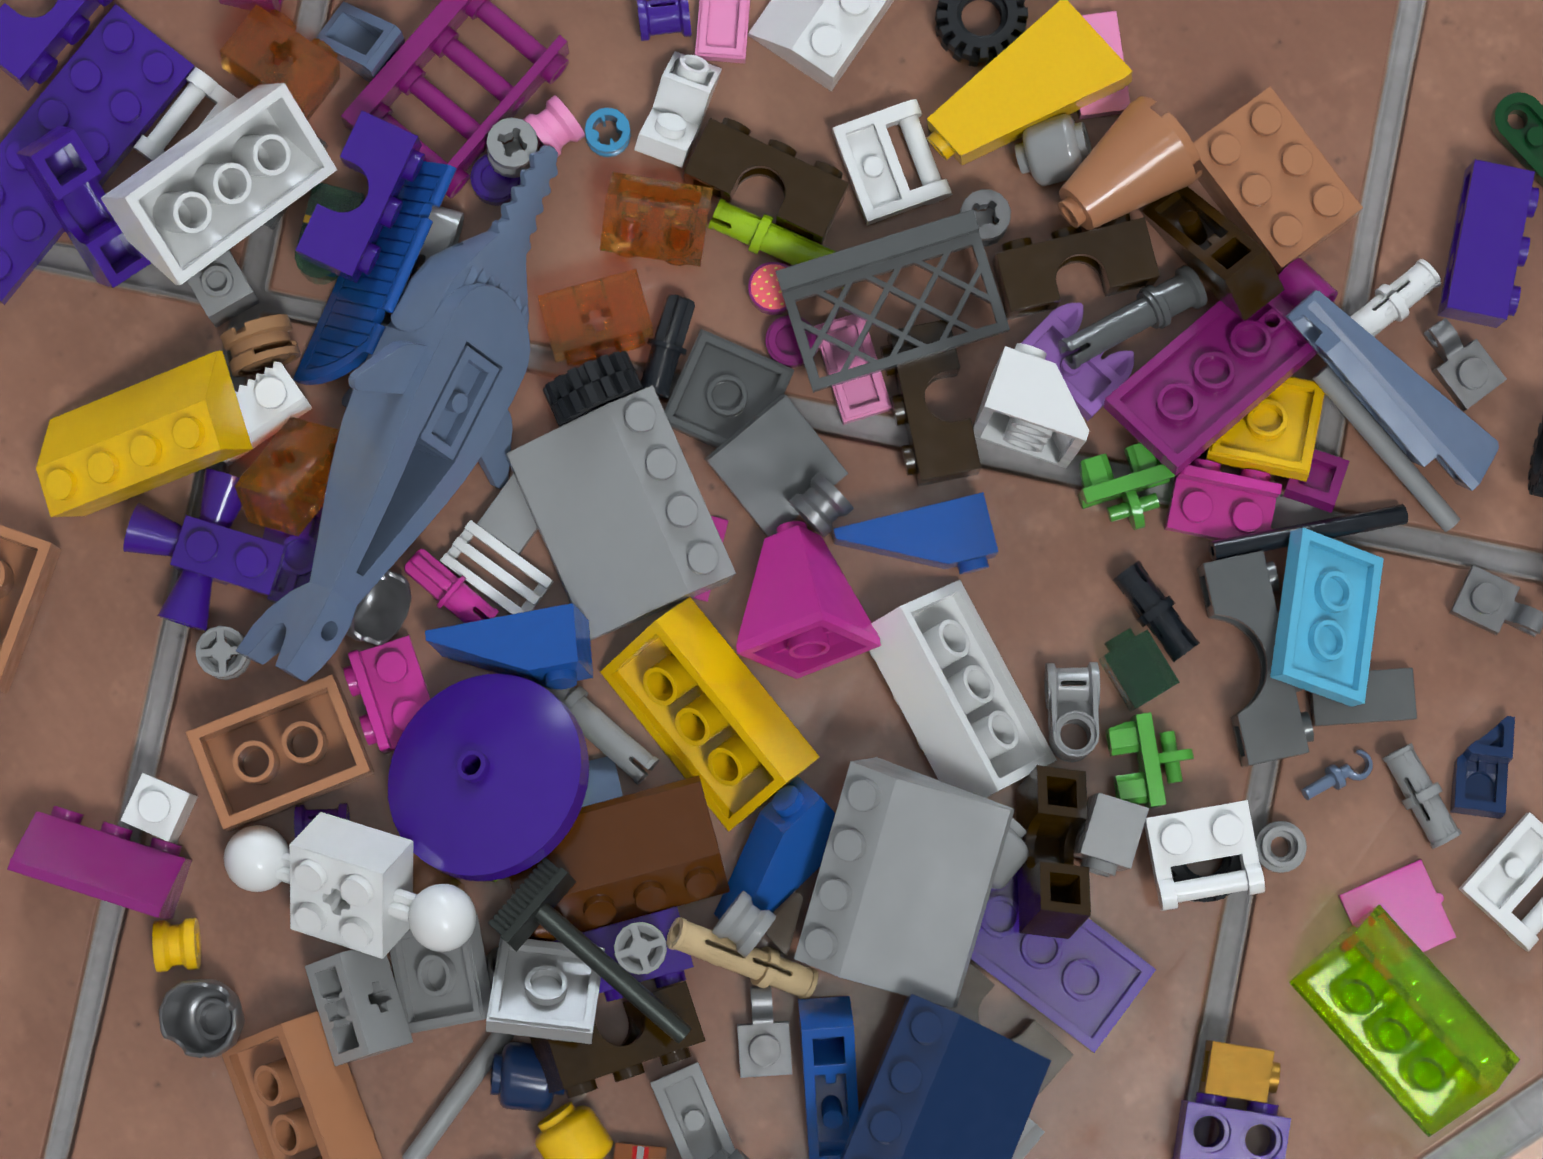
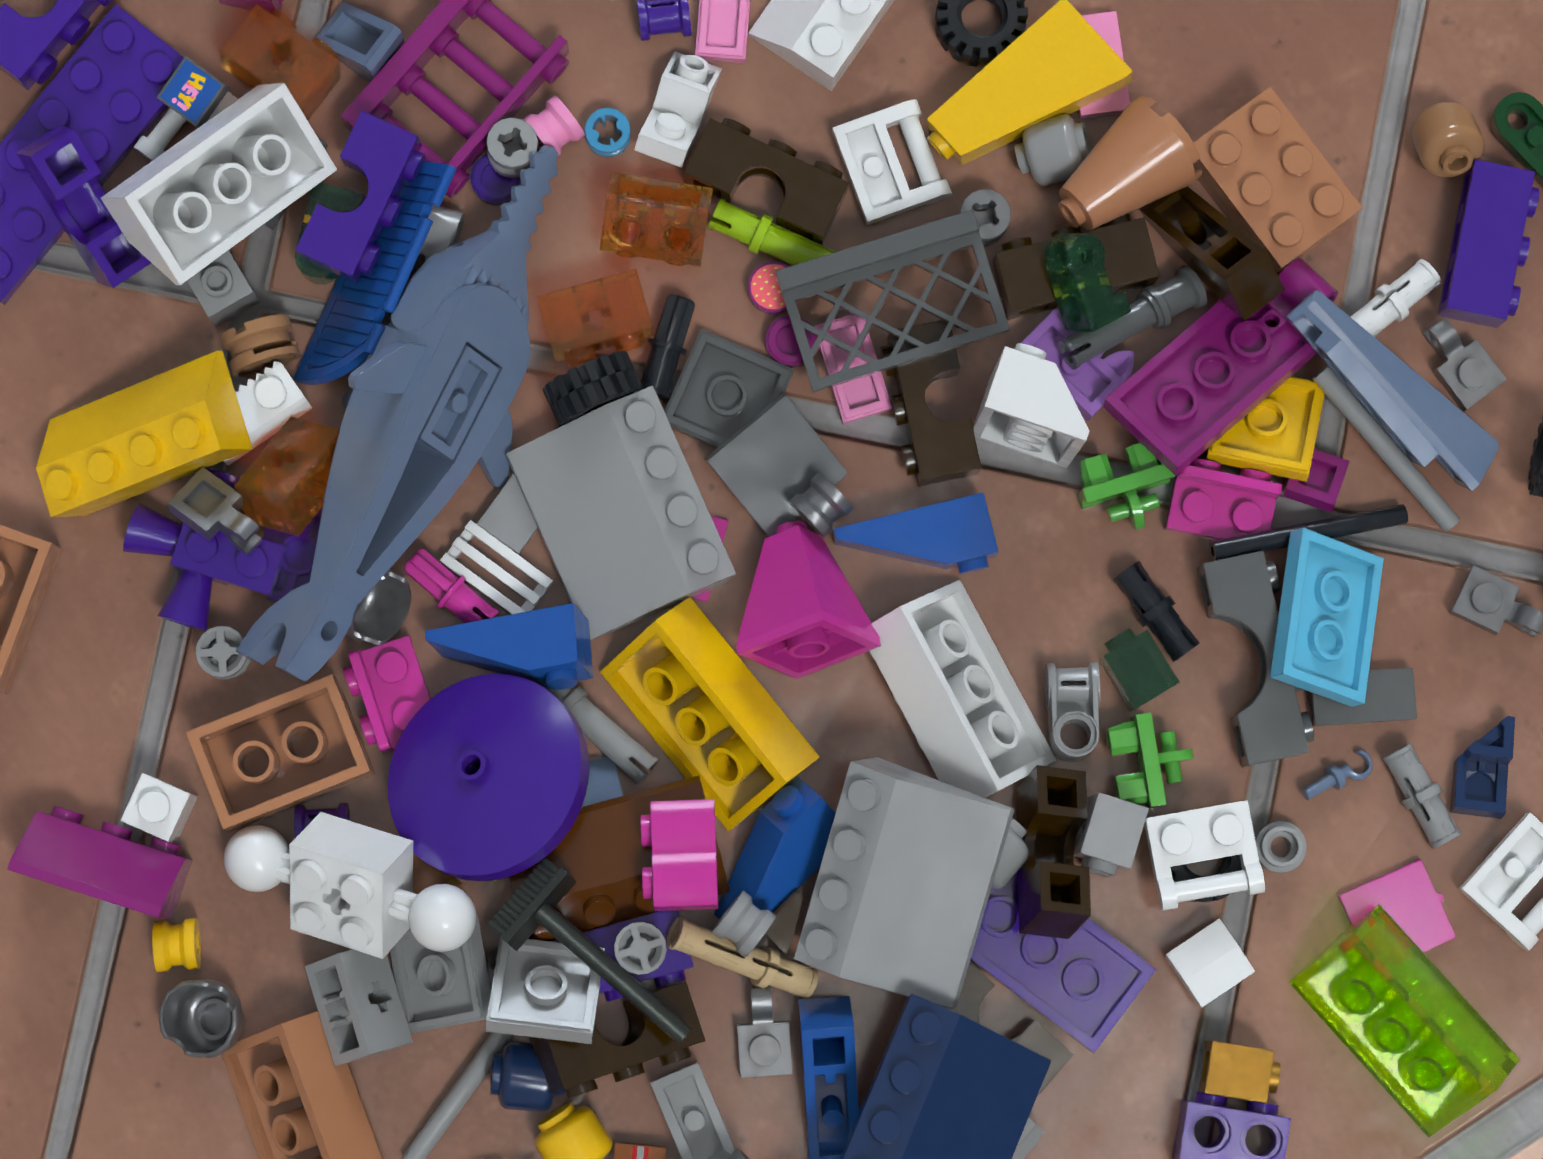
none -> tile [156,56,231,128]
none -> flat silver plate [168,467,262,556]
none -> dark pink brick [641,799,718,911]
none -> clear green leg [1044,233,1131,332]
none -> white piece [1165,918,1255,1007]
none -> medium nougat head [1411,102,1485,177]

